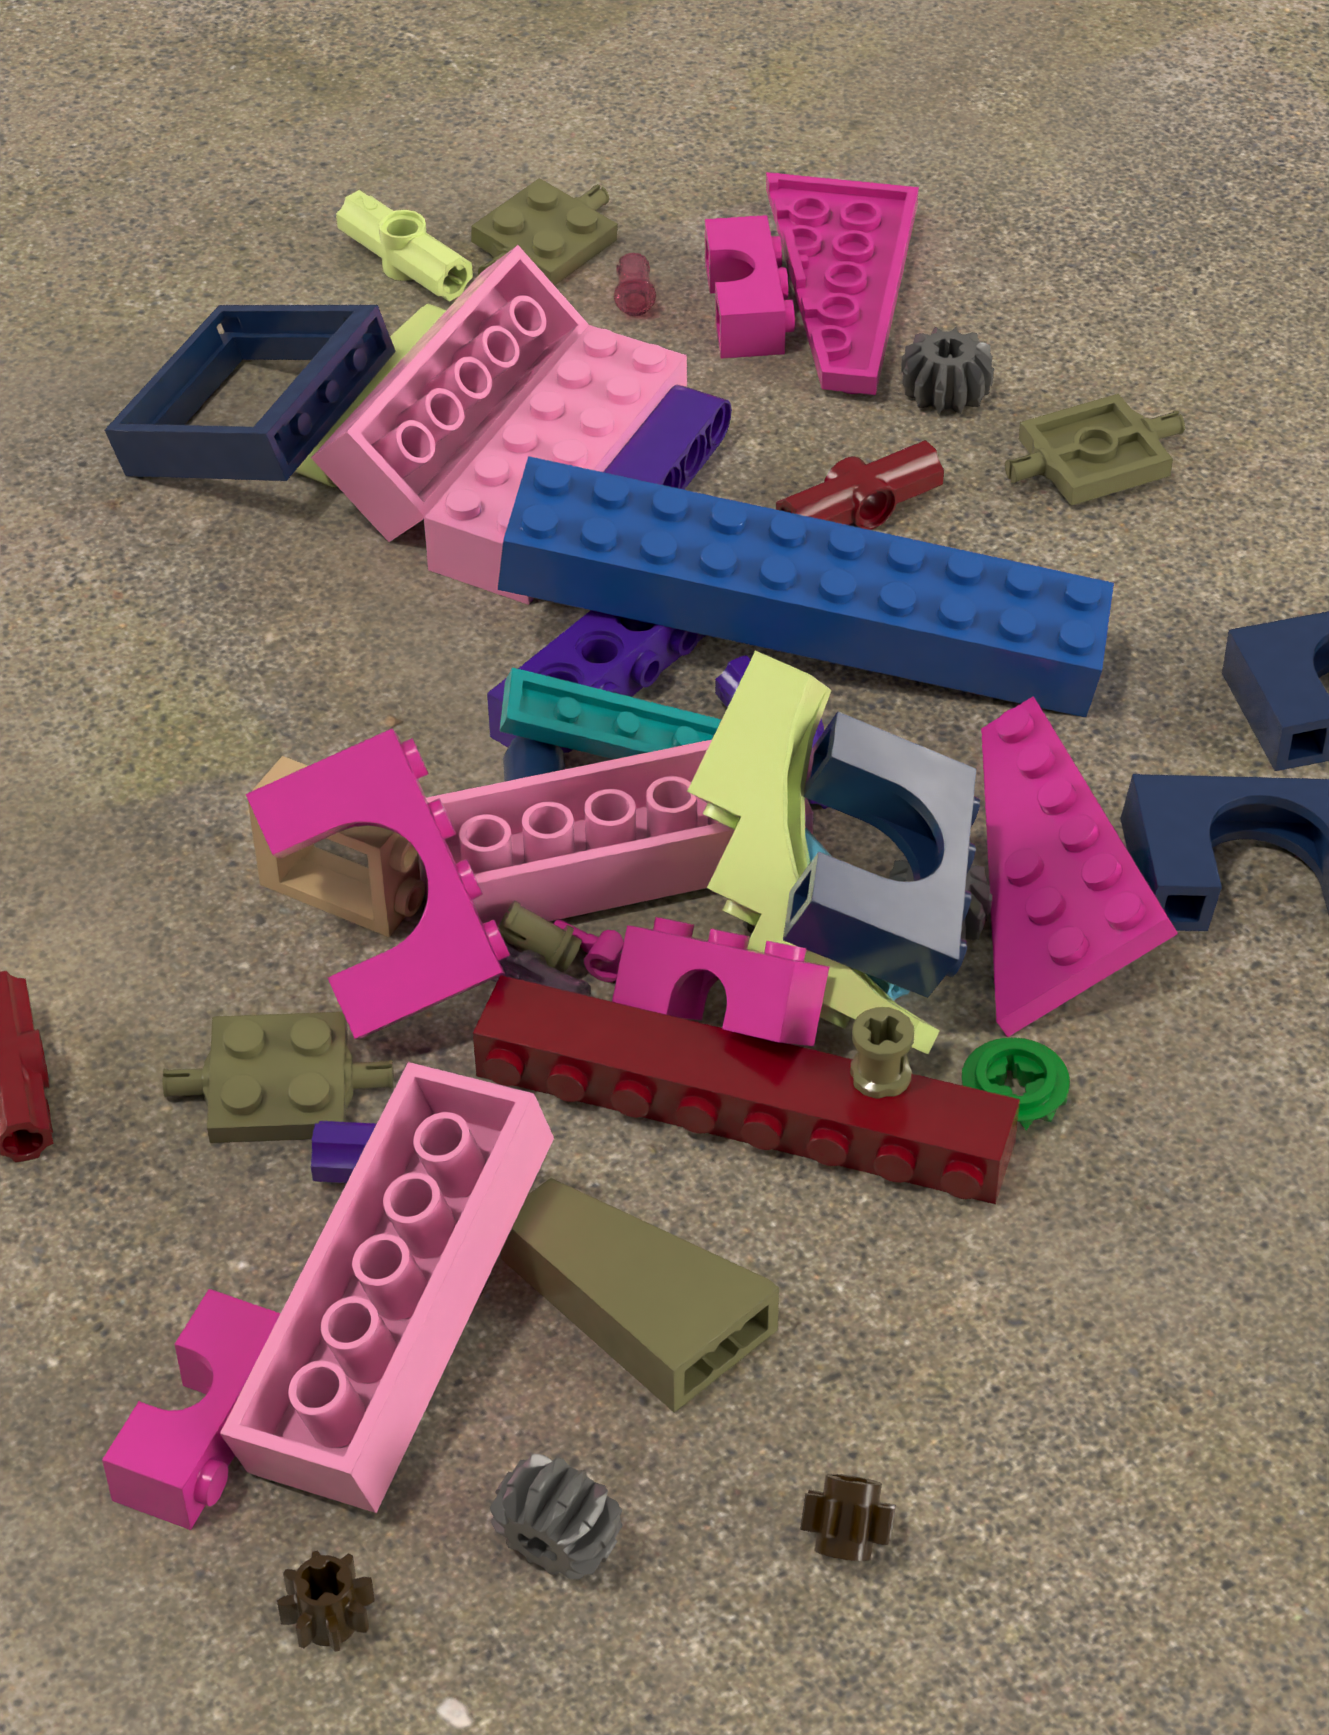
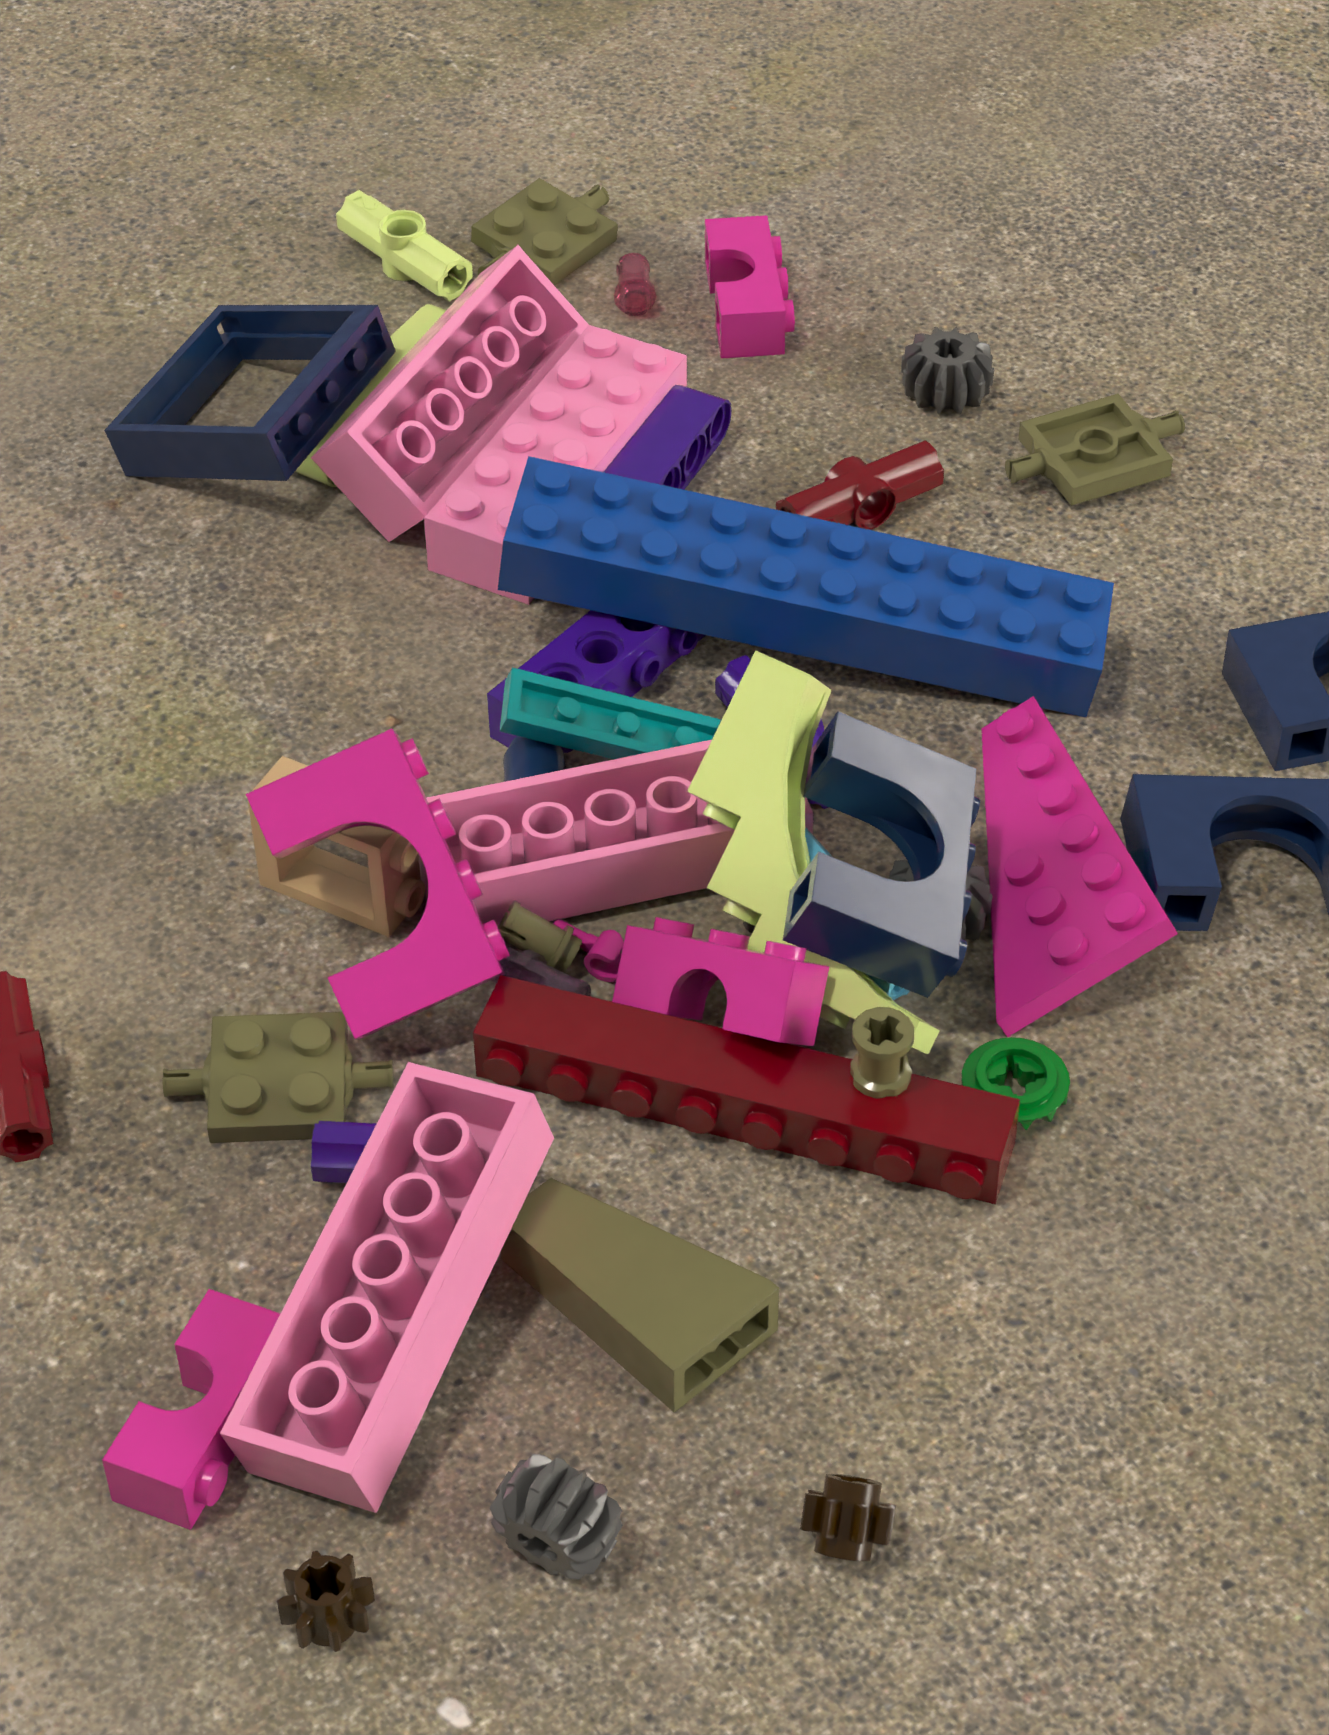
dark pink wing [766,172,919,395] -> none

